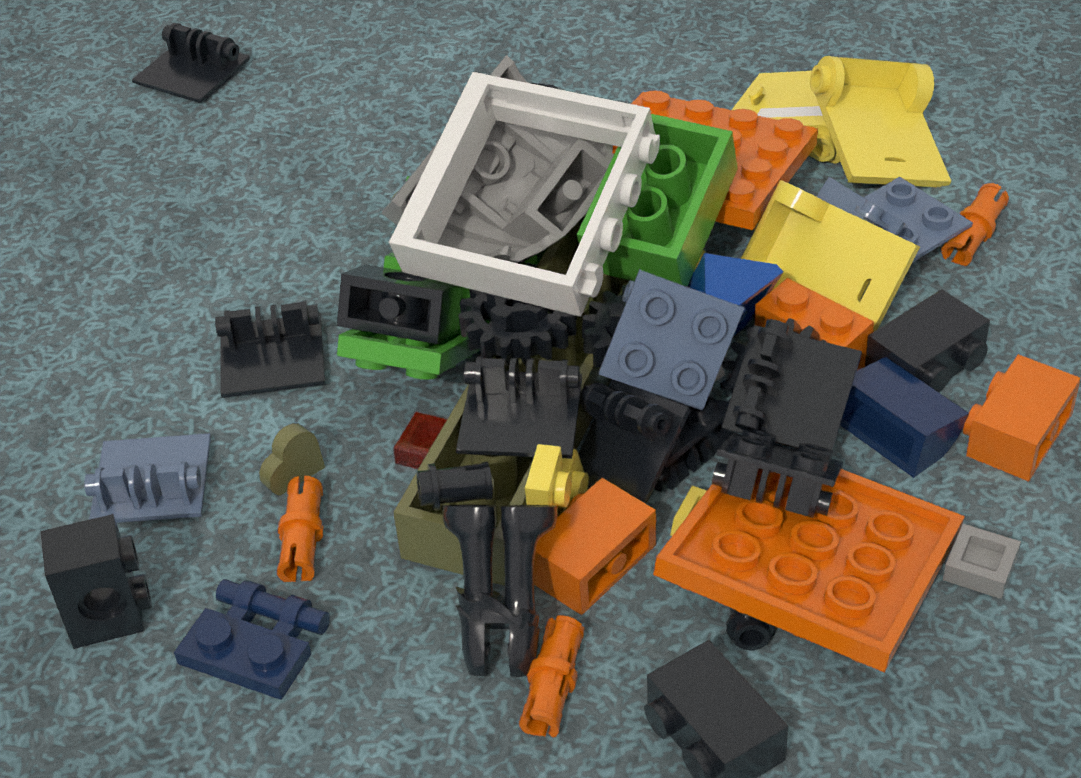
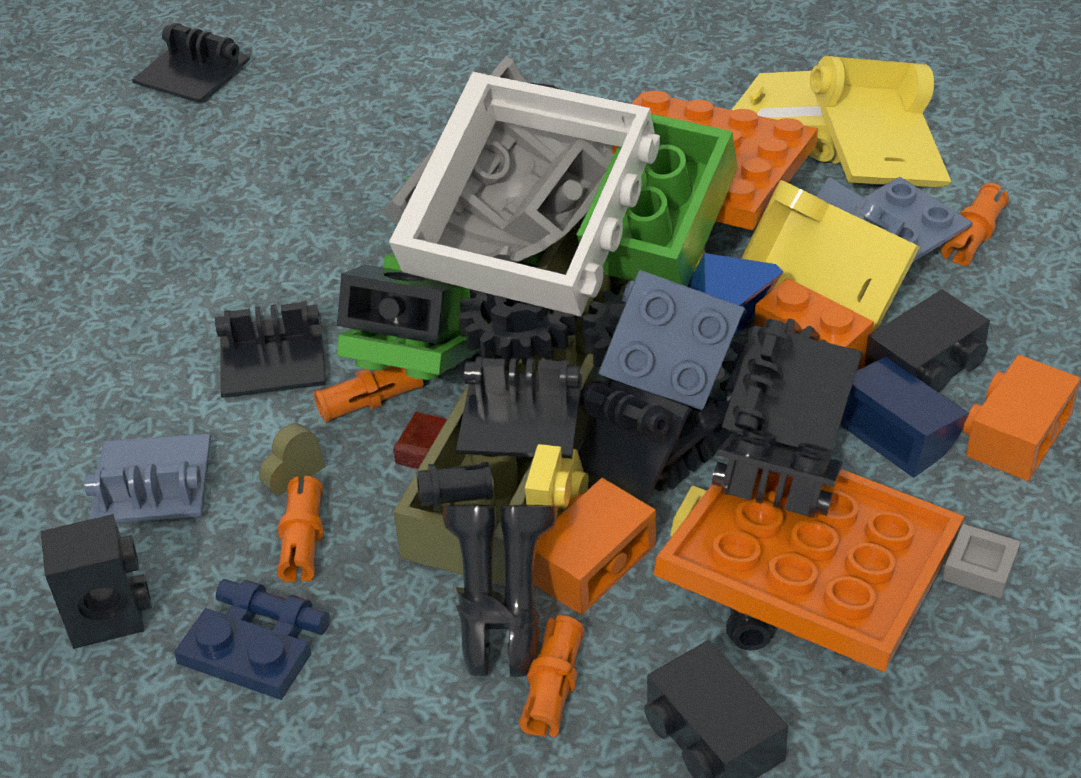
none -> orange pin [313,366,424,423]

